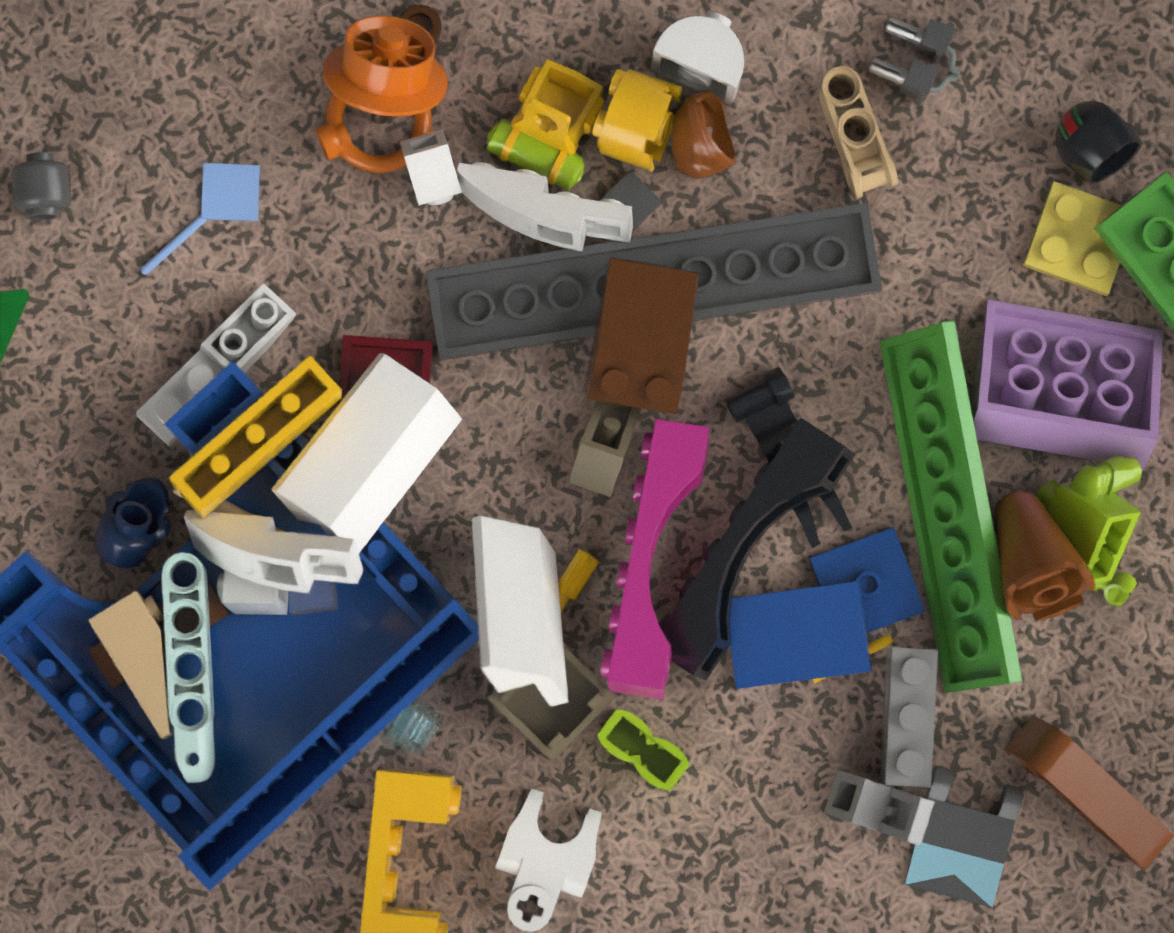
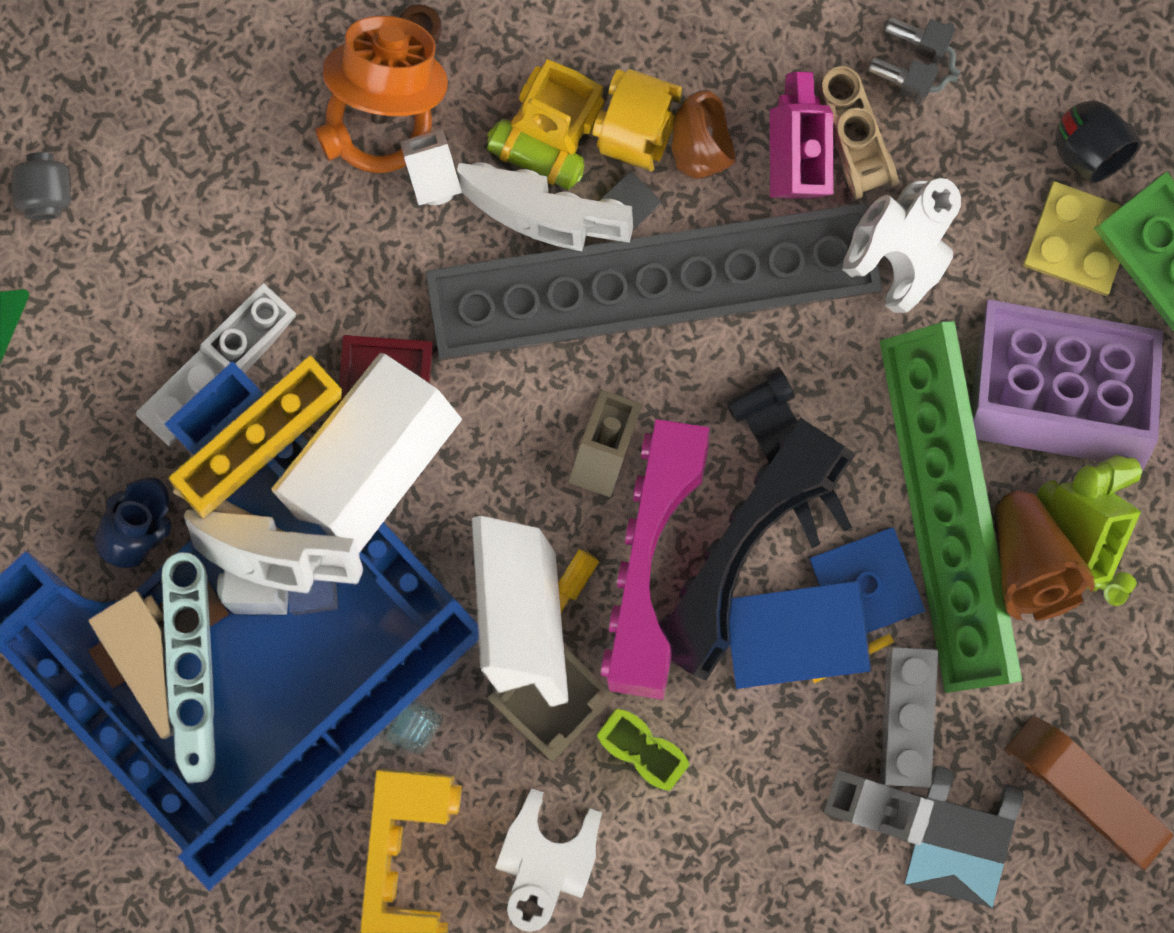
light blue piece [141,163,260,275] -> none
reddish brown slope [584,256,699,414] -> none
white brick [651,11,744,106] -> none
none -> dark pink hinge [770,72,833,199]
none -> white piece [842,178,961,313]

